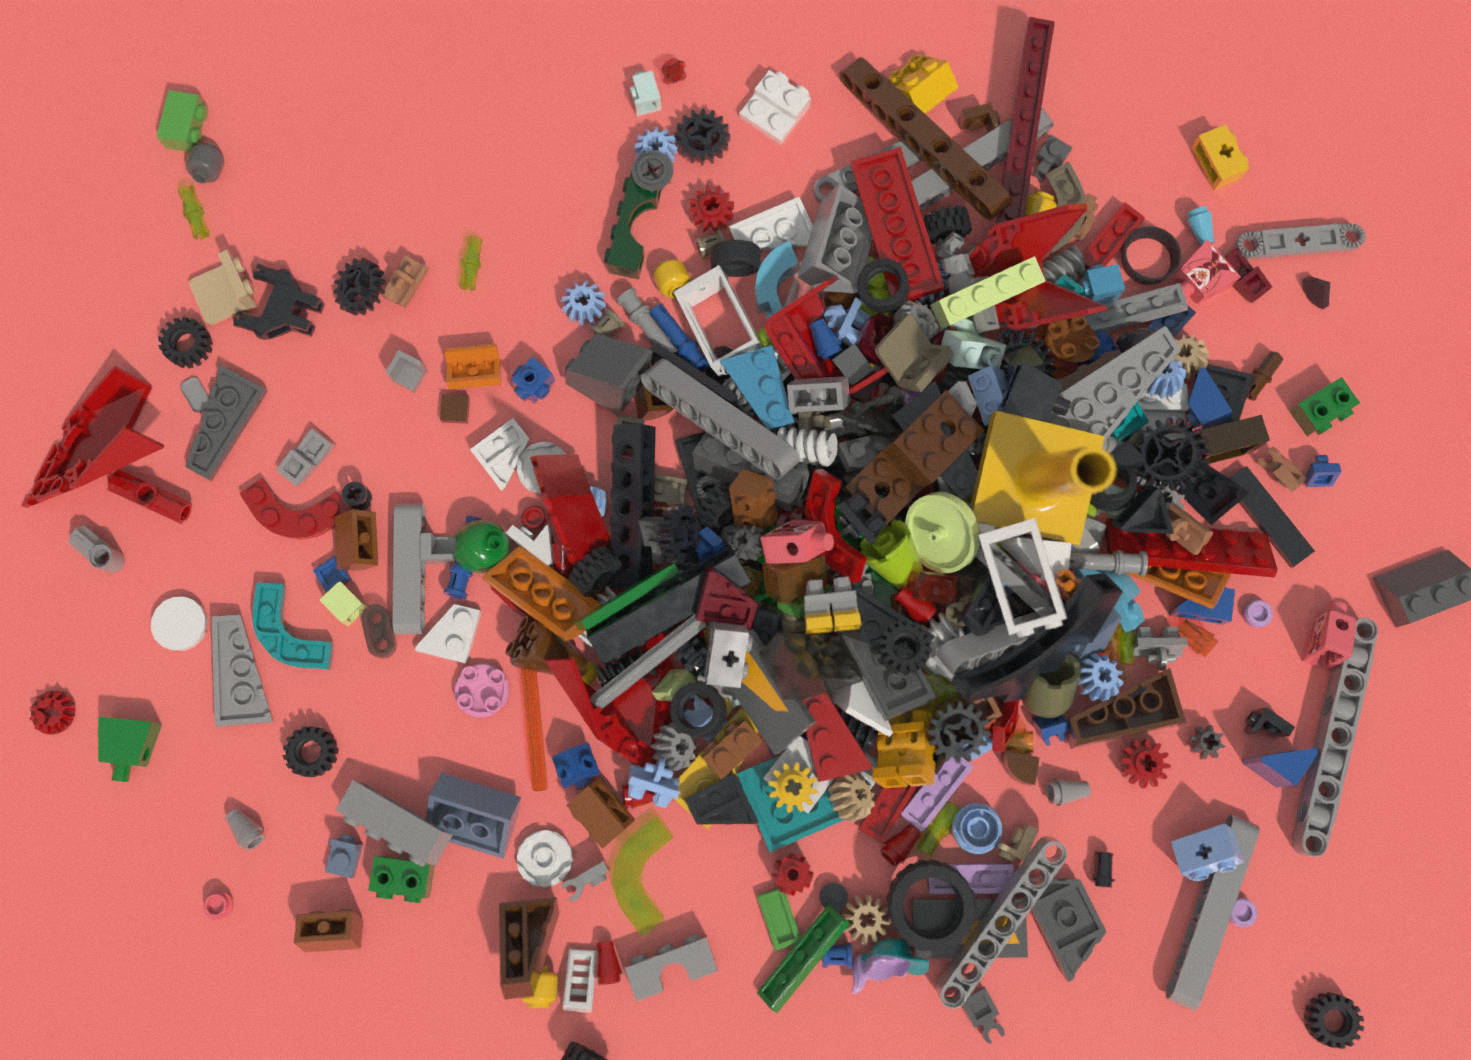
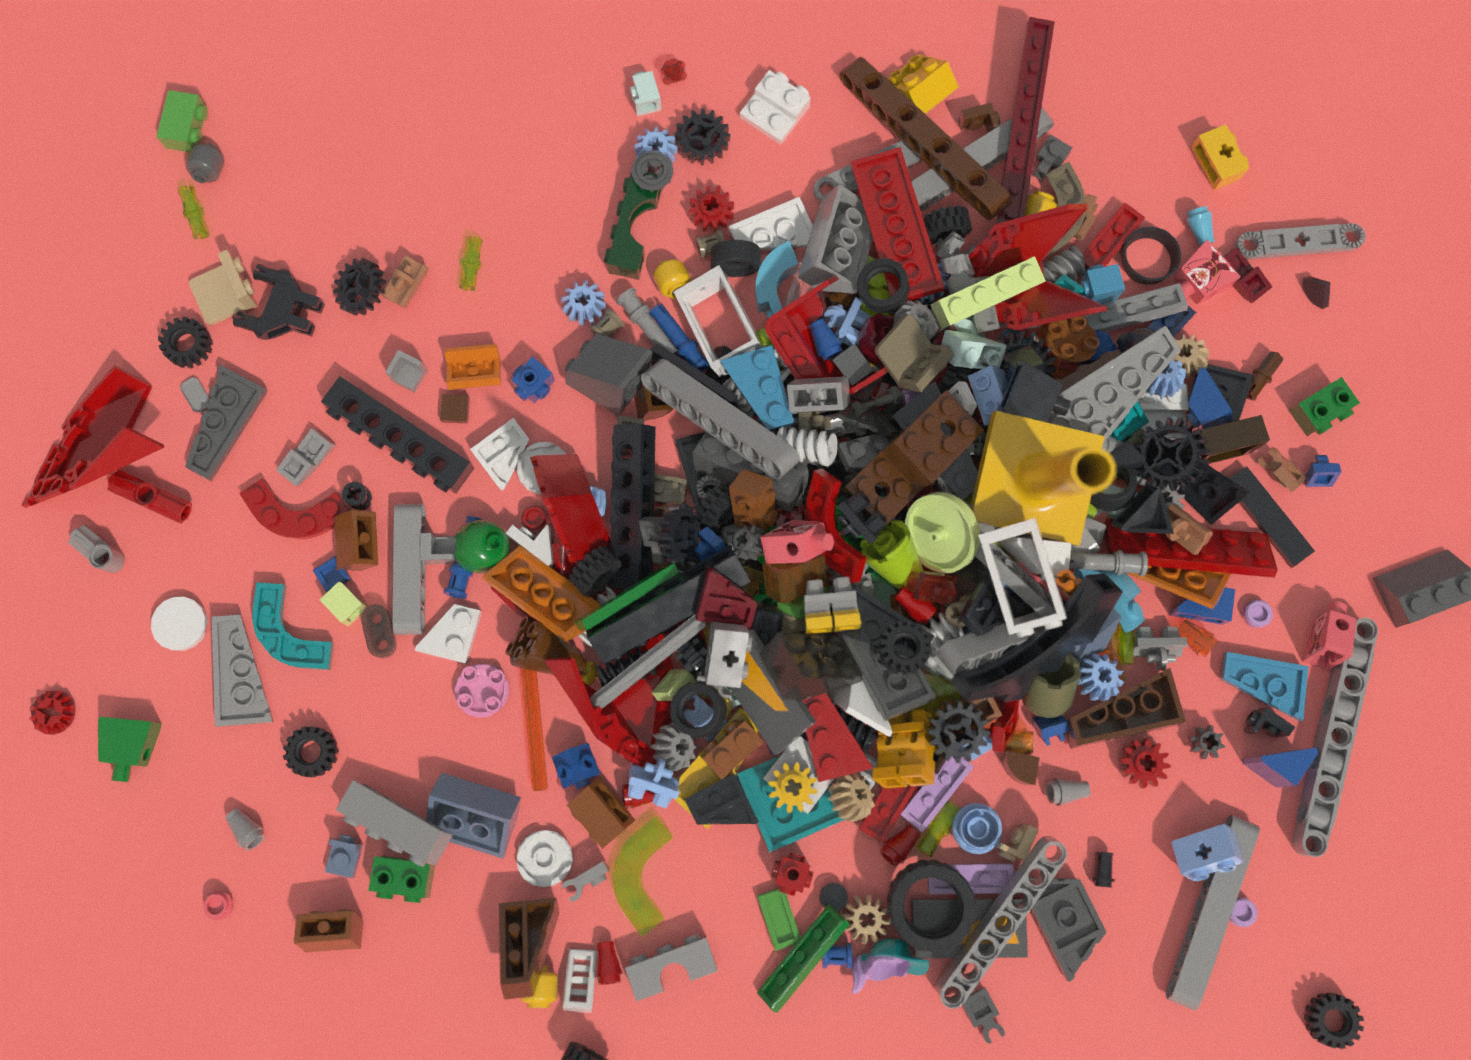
none -> black brick [321,376,475,494]
none -> dark azure wing [1220,652,1309,721]

